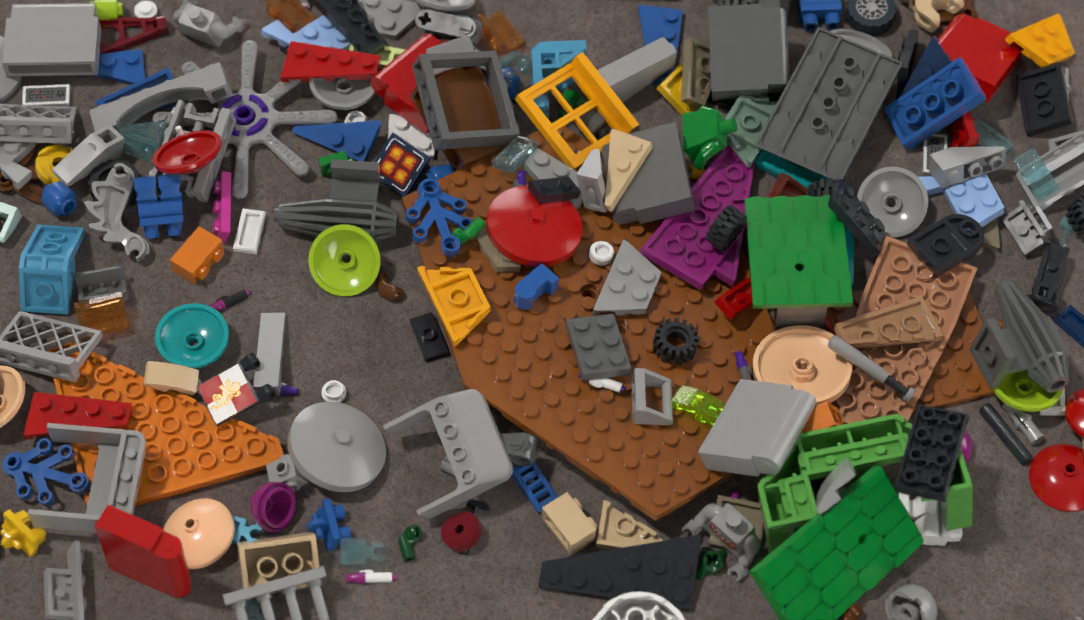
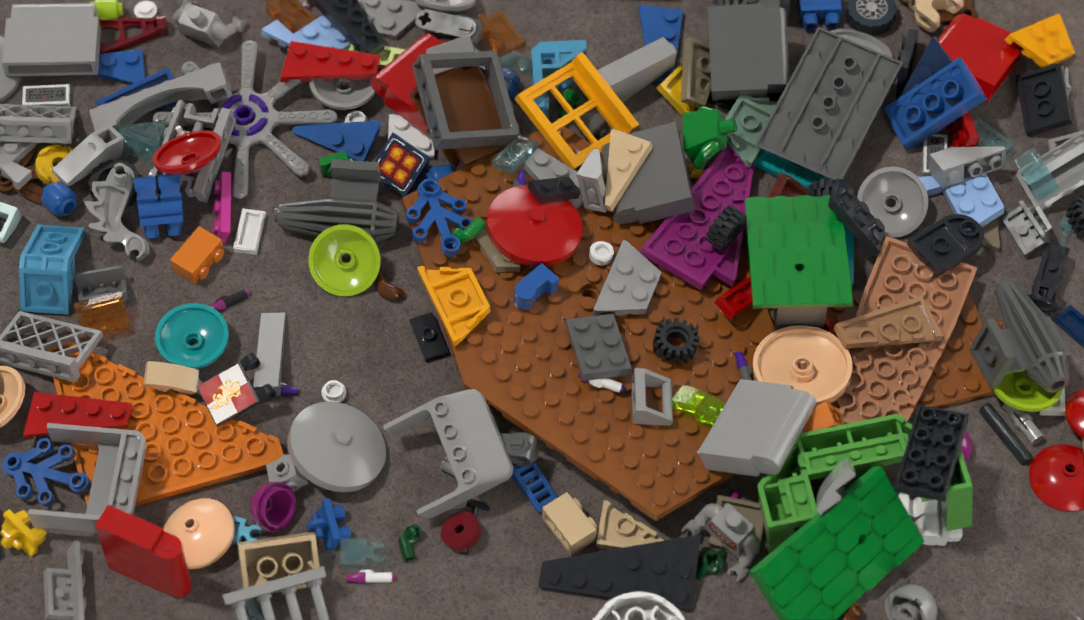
light grey piece [828,335,916,402] -> none

